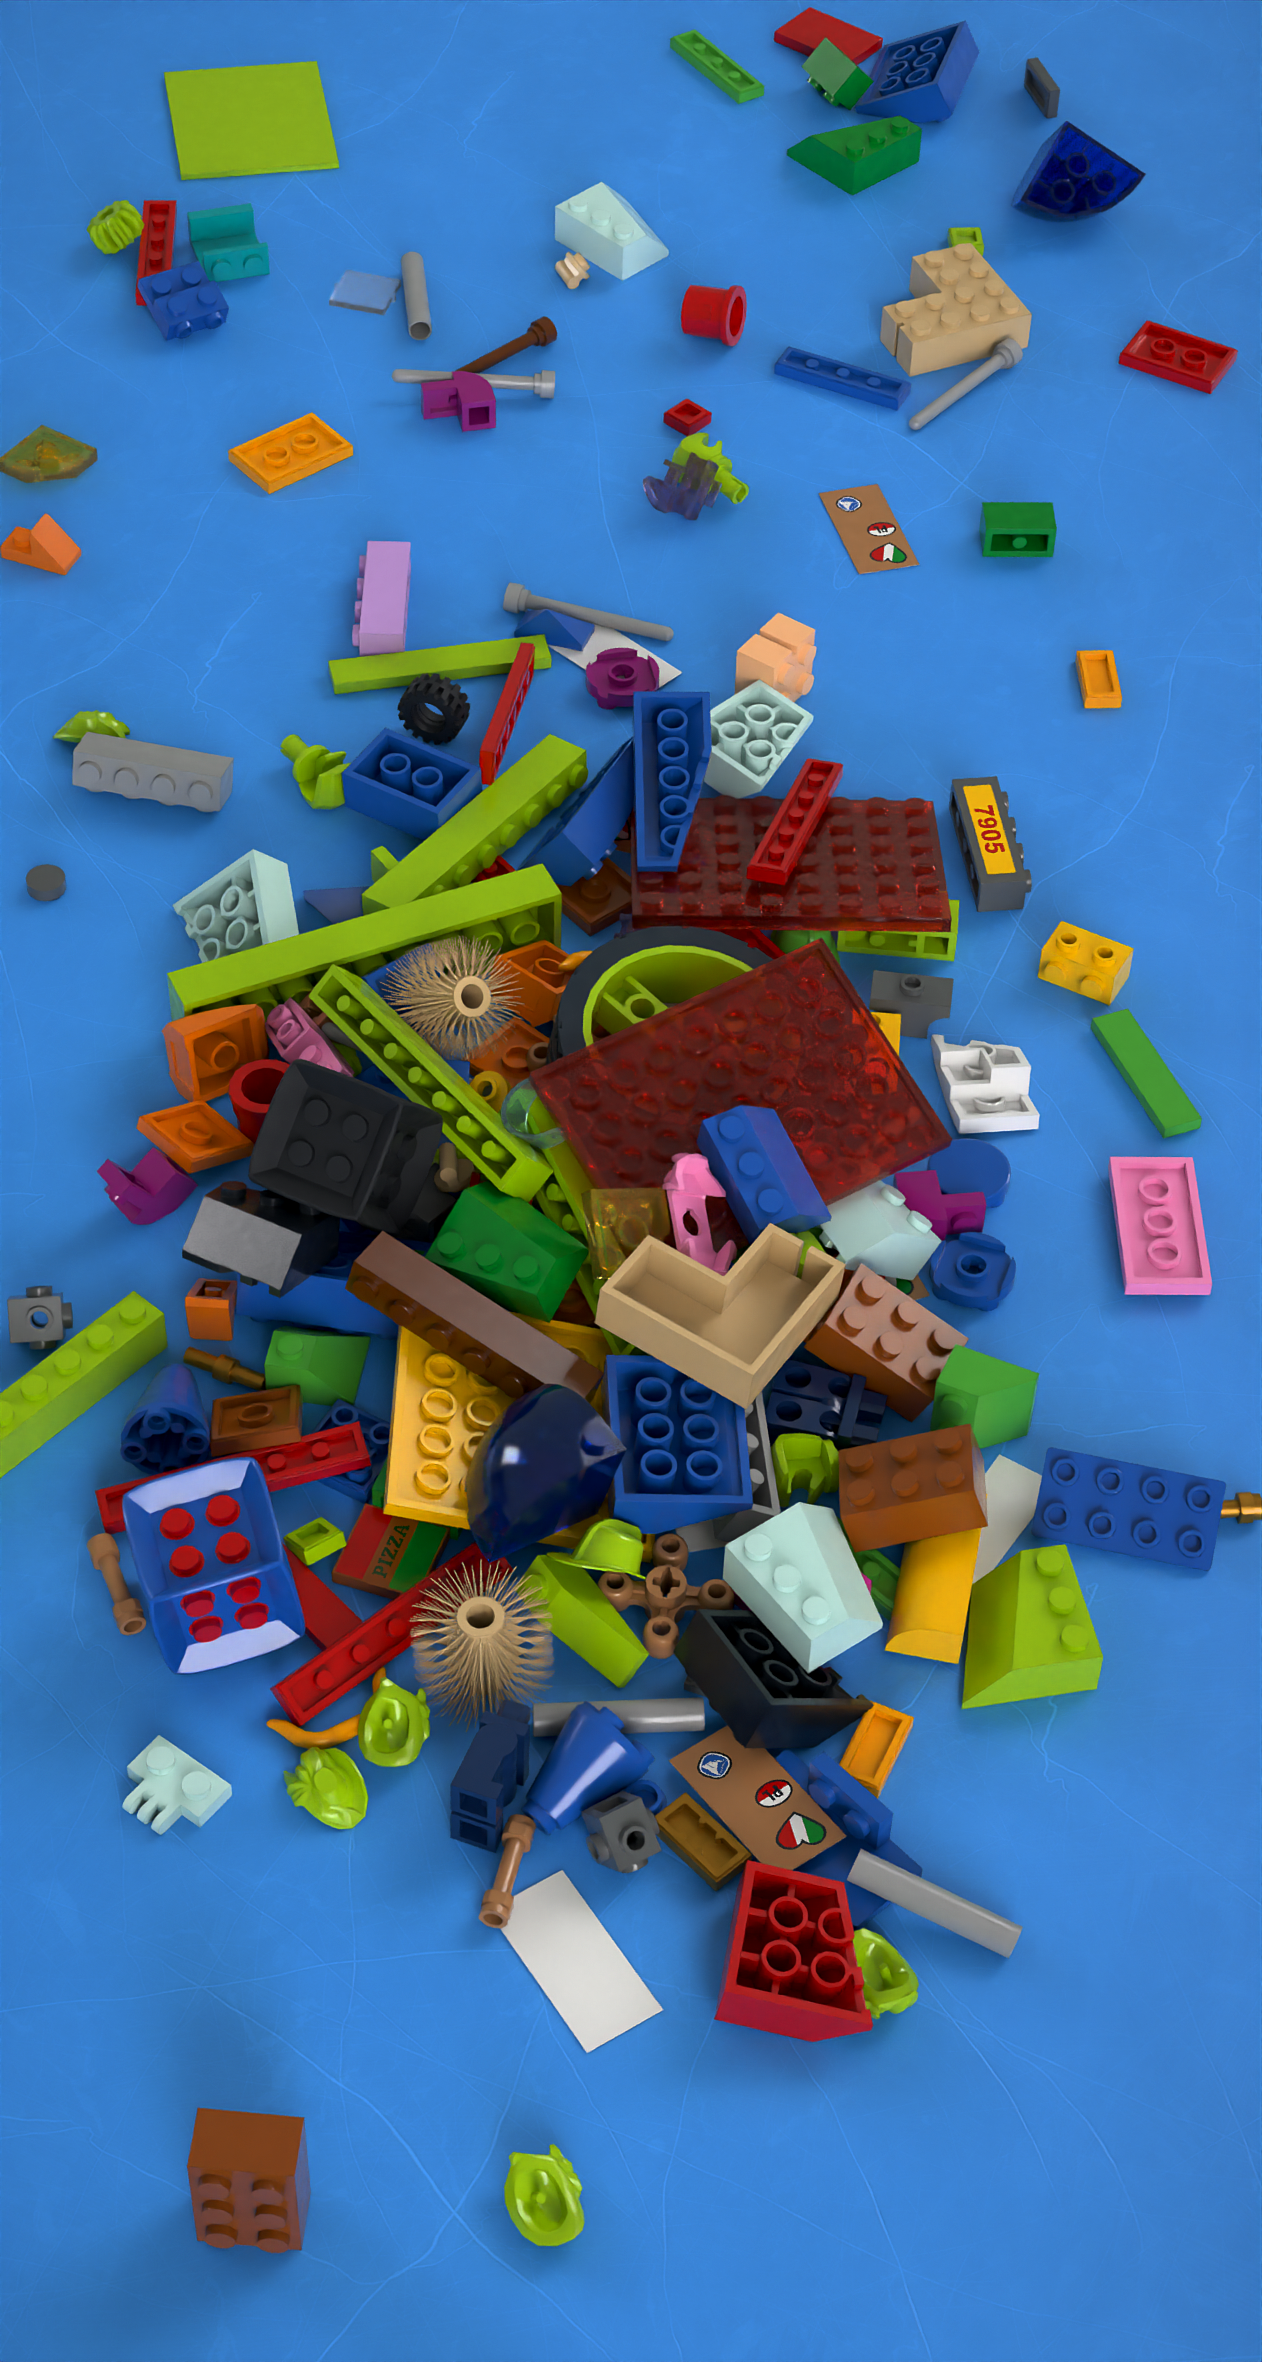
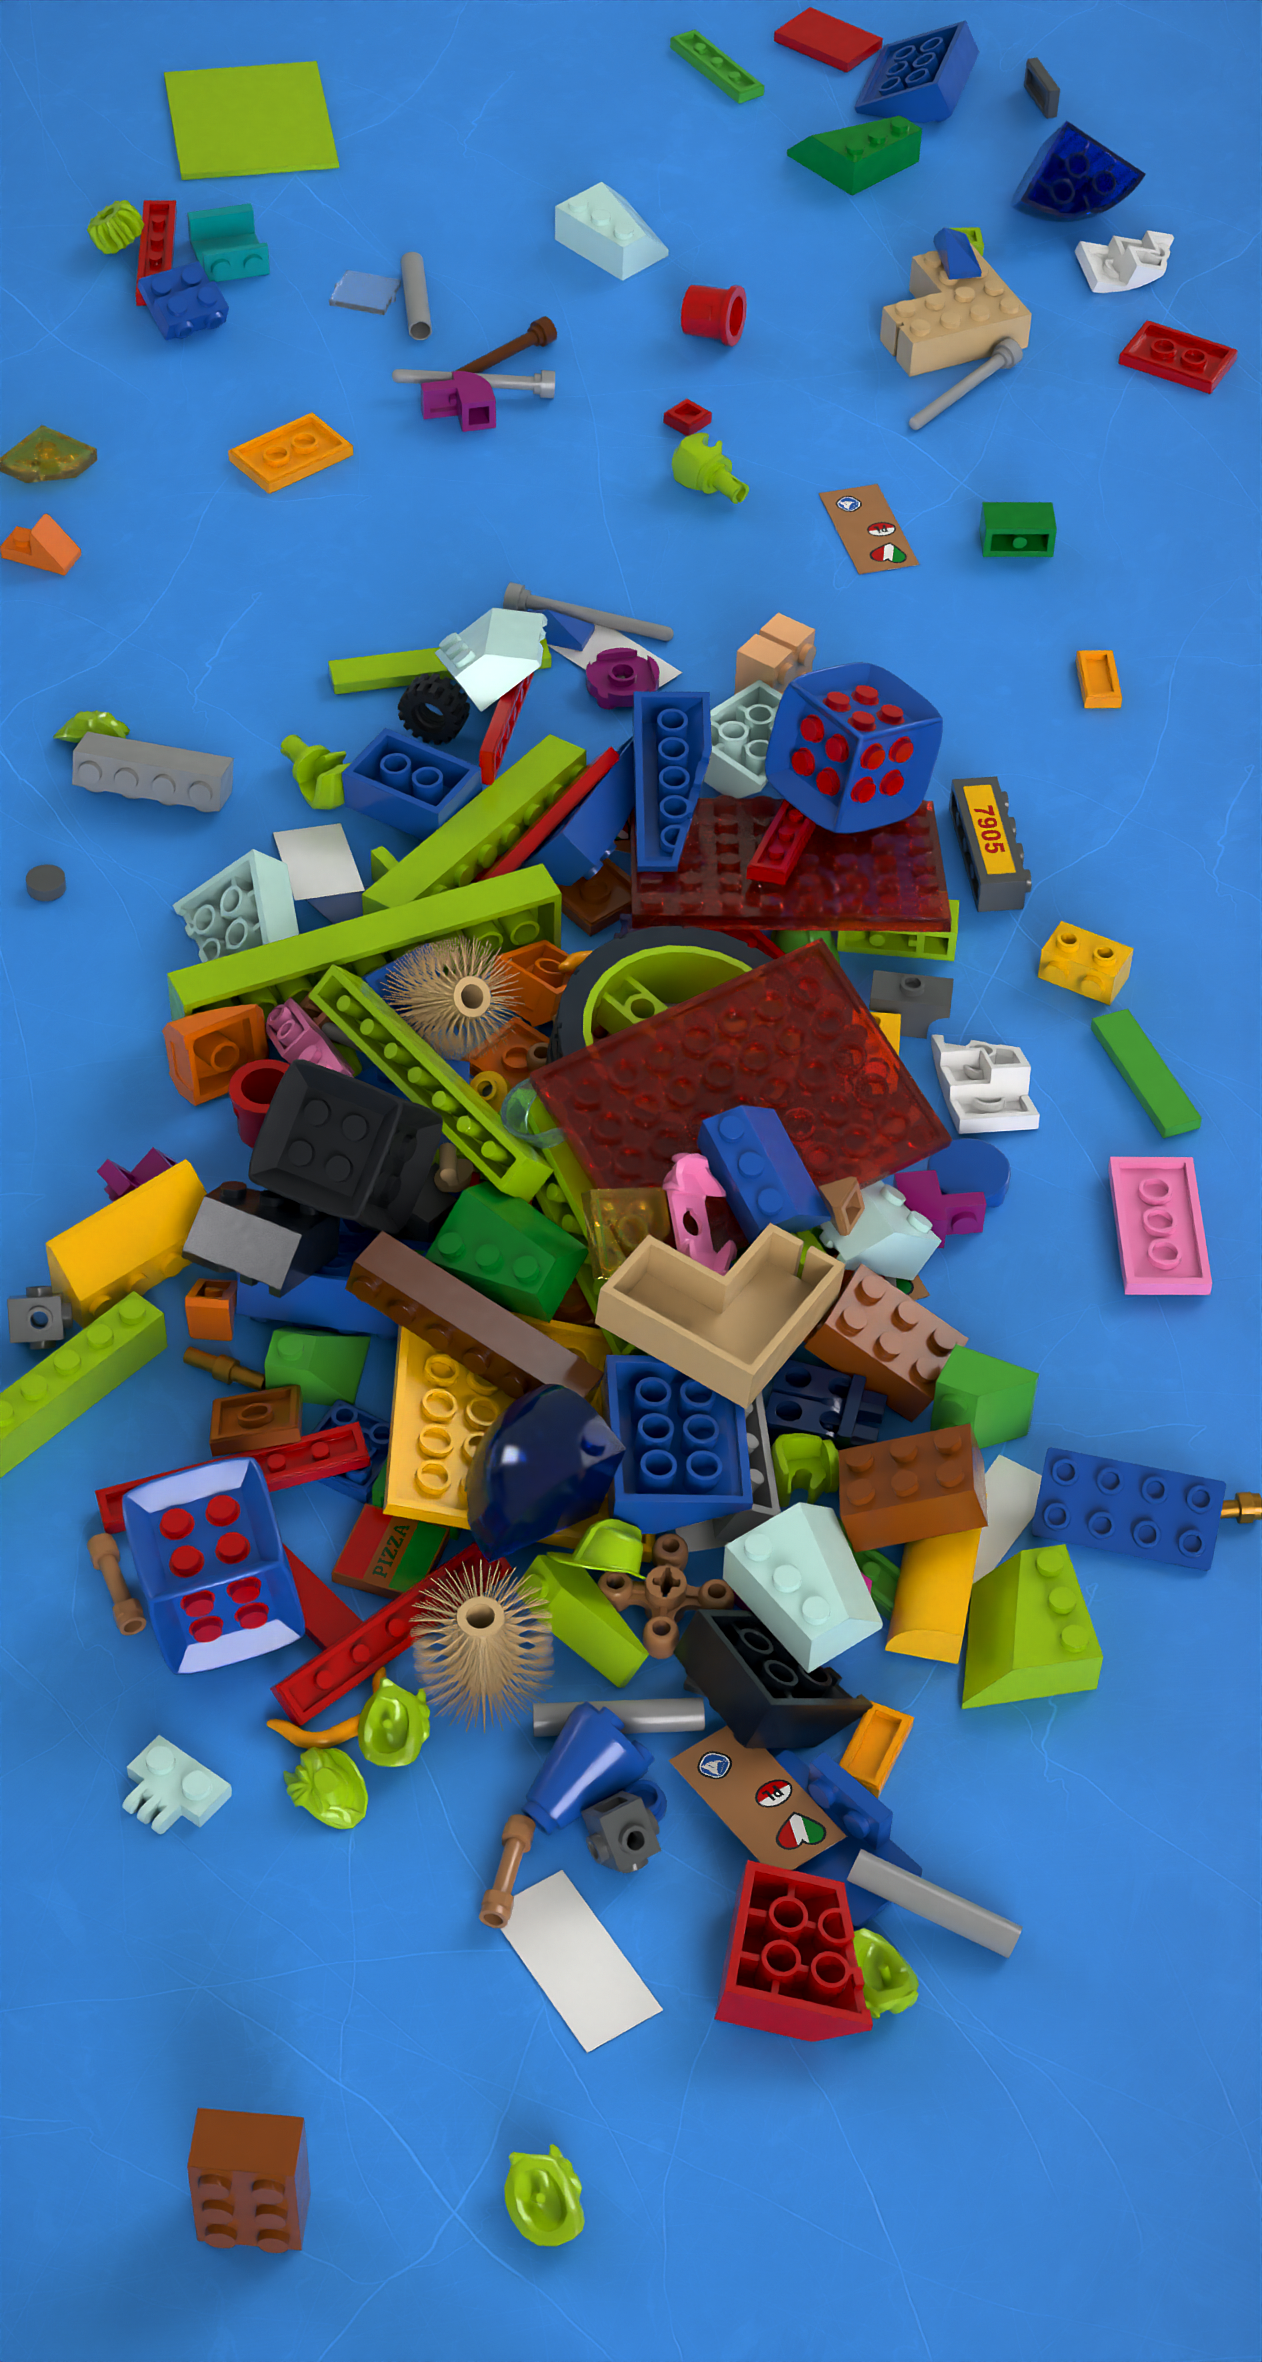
blue cone [120,1363,211,1475] -> none
orange tile [136,1099,255,1174] -> none
lime tile [283,1517,347,1566] -> none
lavender brick [352,541,411,657] -> none
dark blue hips [451,1699,531,1853] -> none
tan plate [555,251,591,289] -> none
clear purple piece [643,452,722,520] -> none
pearl gold plate [655,1792,752,1891] -> none
blue tile [774,346,911,411] -> none
green brick [801,37,874,110] -> none
blue plate [929,1232,1016,1312] -> none
none -> yellow slope [45,1159,207,1329]
none -> white sticker [273,823,365,901]
none -> light aqua wedge [435,608,547,712]
none -> red tile [478,746,620,882]
none -> blue piece [765,662,943,834]
none -> medium nougat slope [819,1176,865,1236]
none -> blue slope [933,227,982,280]
none -> white slope [1074,230,1174,293]

